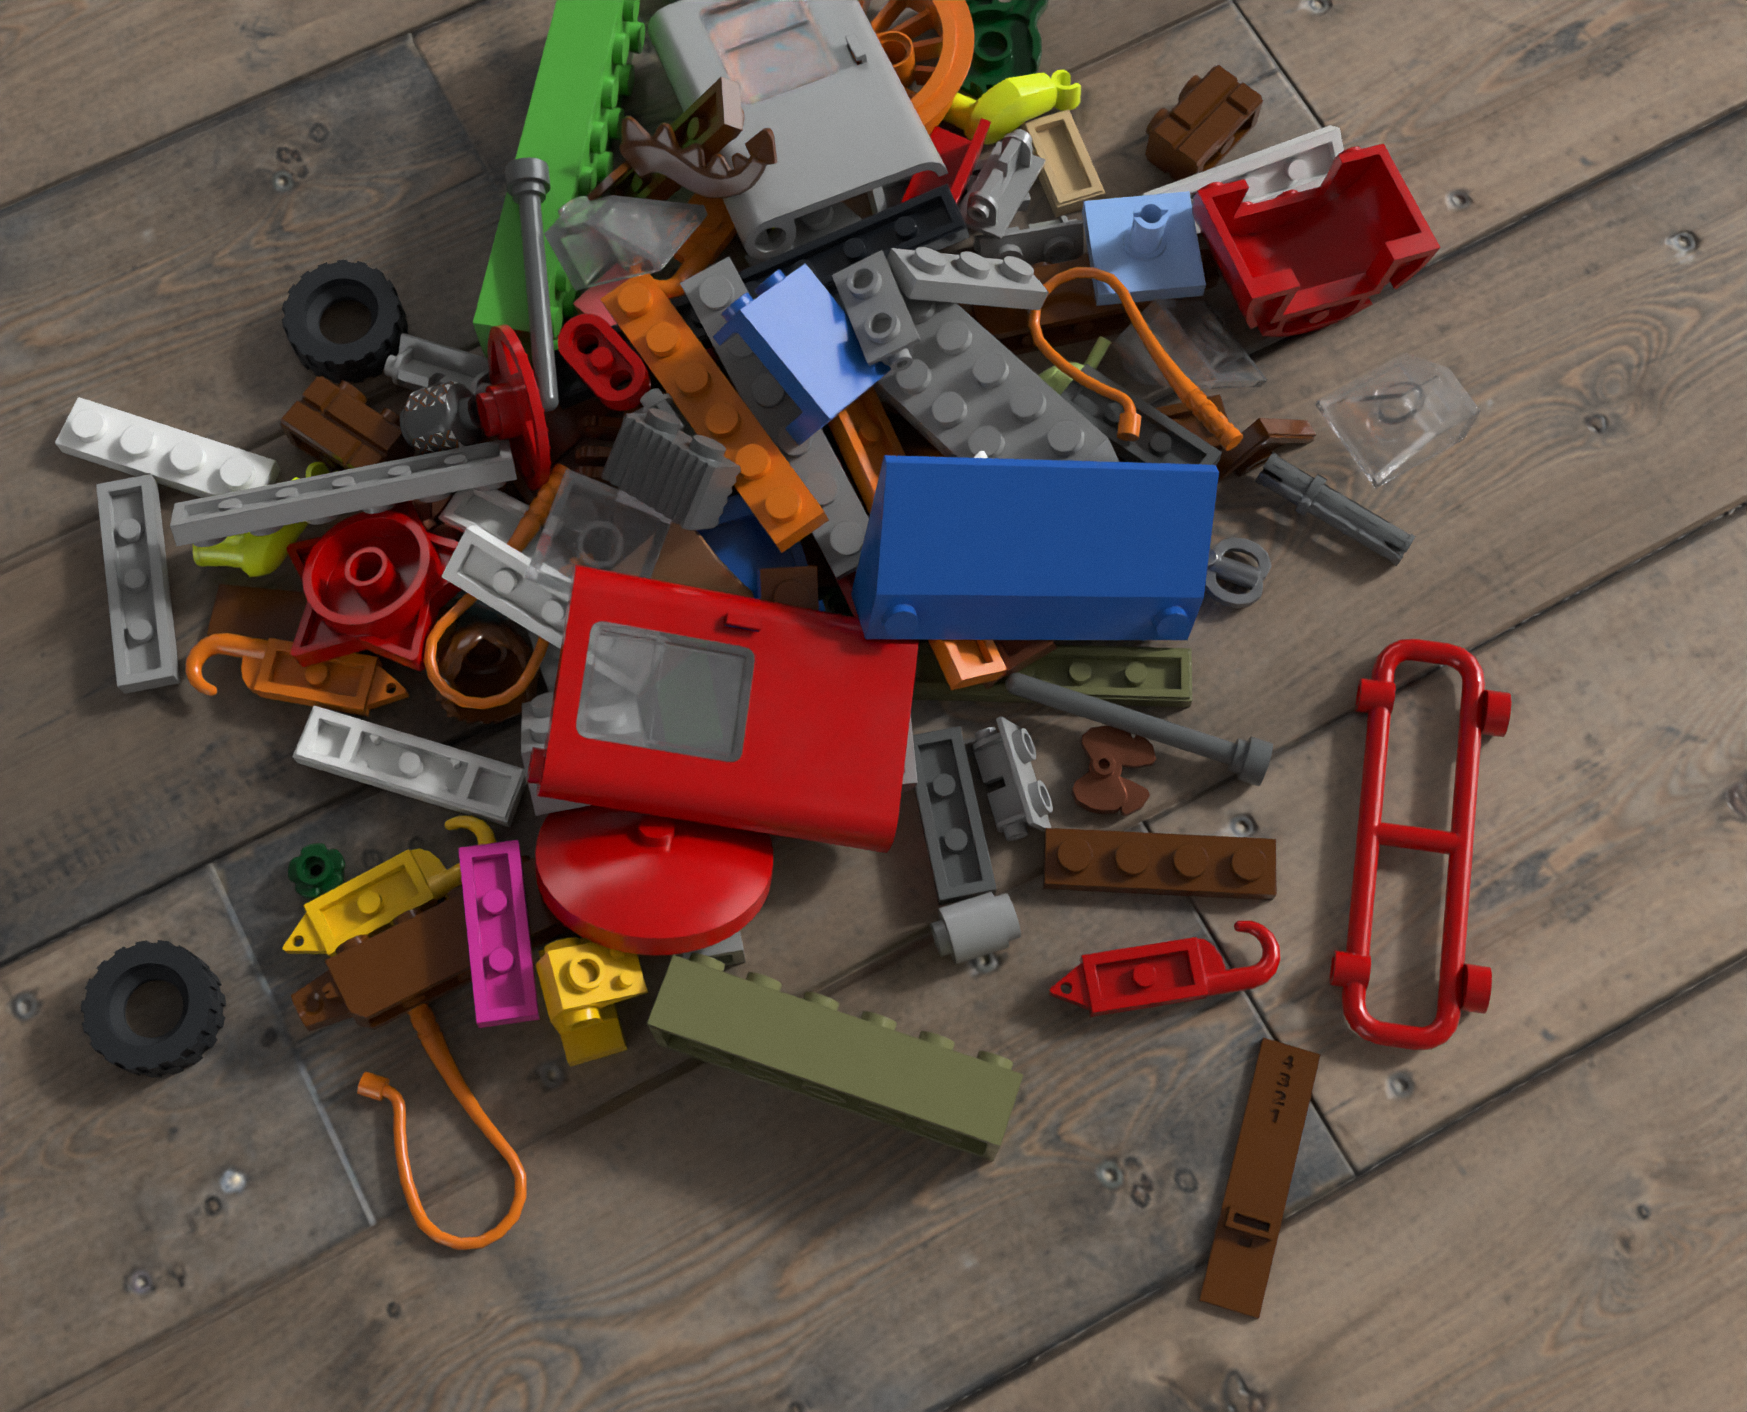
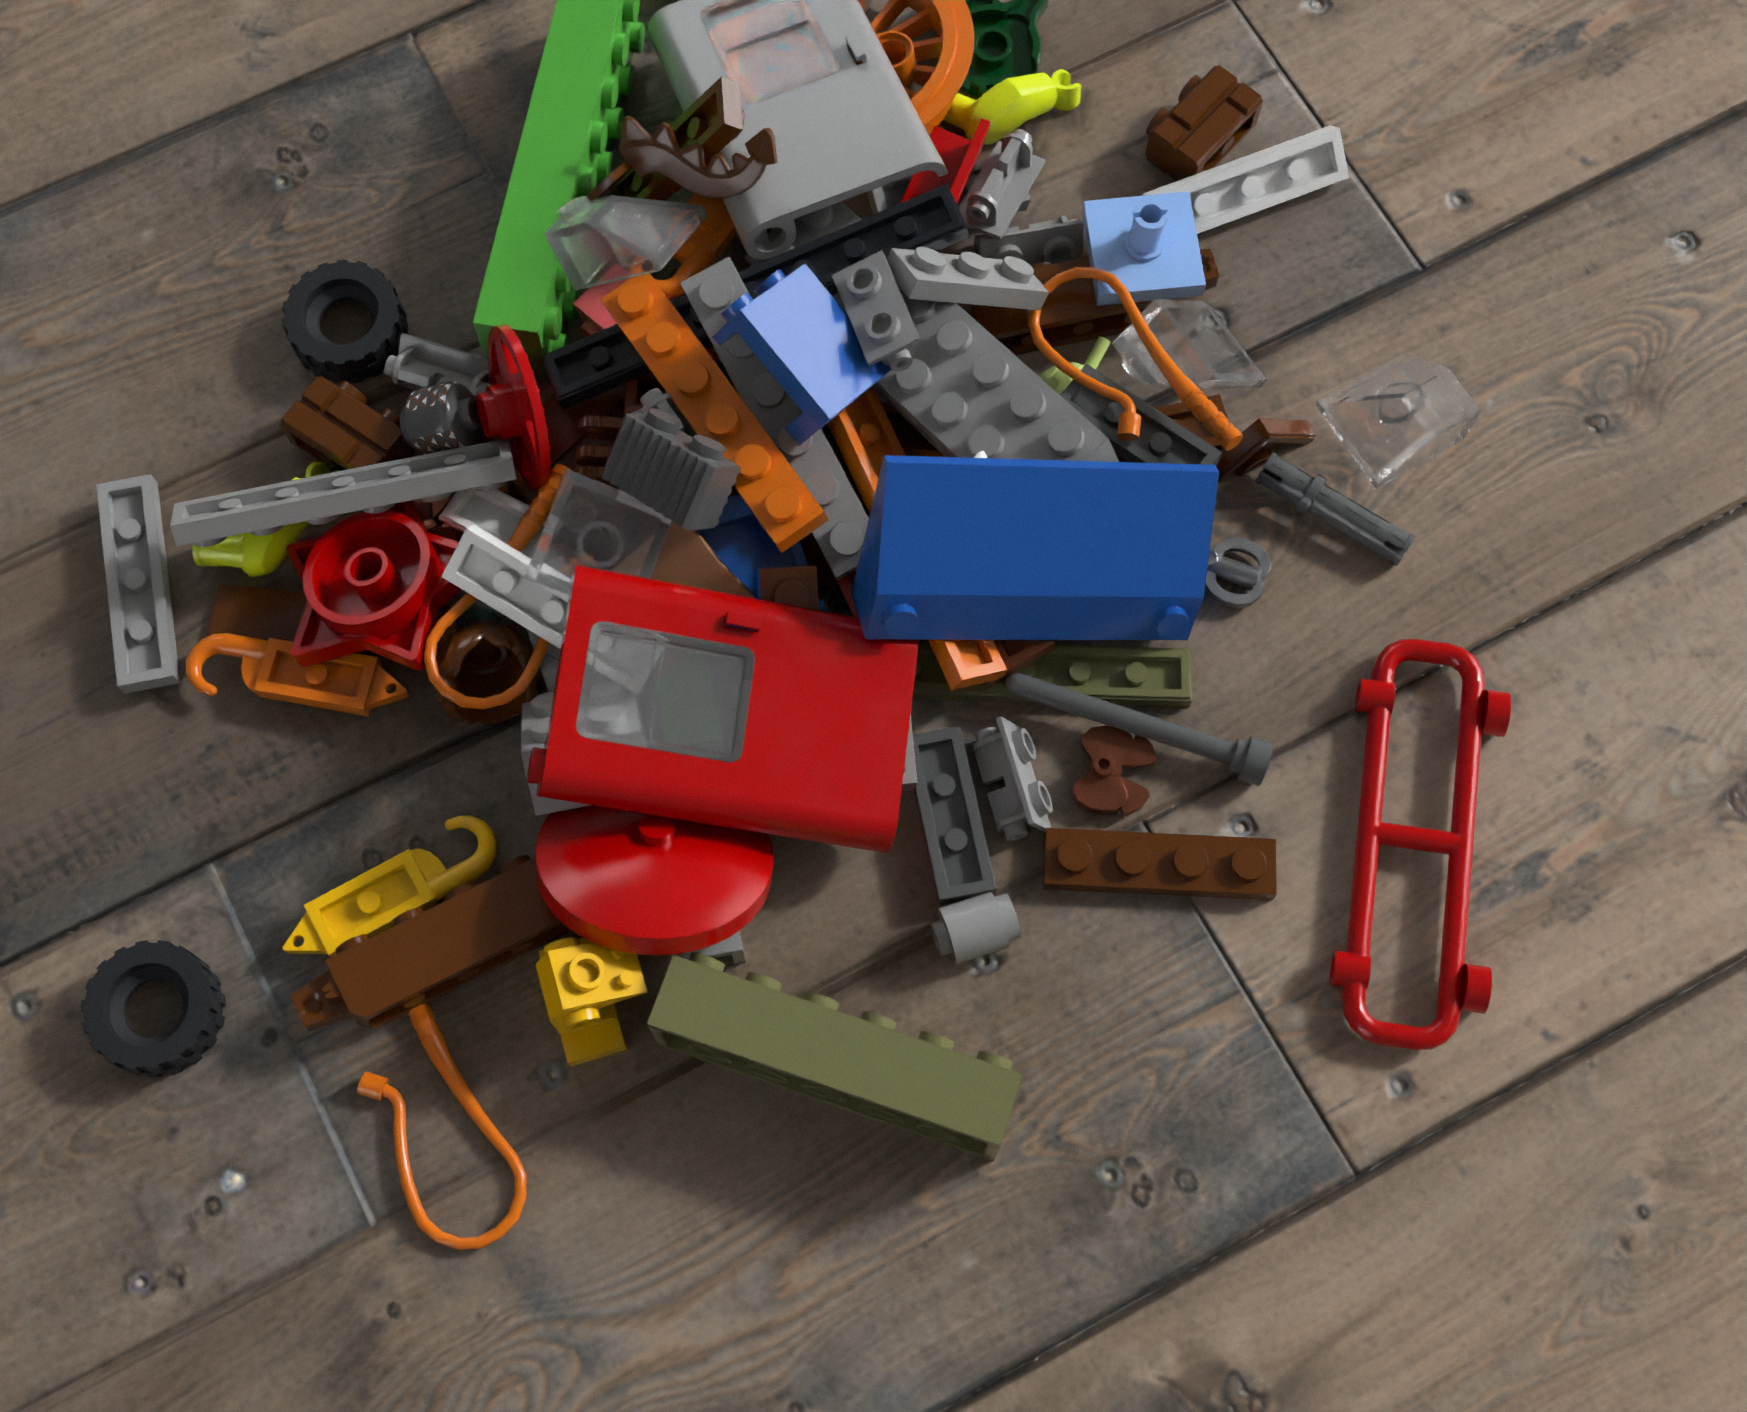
white plate [55,397,281,498] -> none
dark green plate [288,843,346,899] -> none
white plate [292,706,527,827] -> none
dark pink plate [458,840,540,1028] -> none
dark grey piece [505,157,559,412] -> none
red plate [558,314,651,411] -> none
tan tile [1021,109,1105,217] -> none
red plate [1048,920,1281,1017] -> none
red cylinder [1192,143,1441,337] -> none
reddish brown piece [1198,1037,1321,1319] -> none

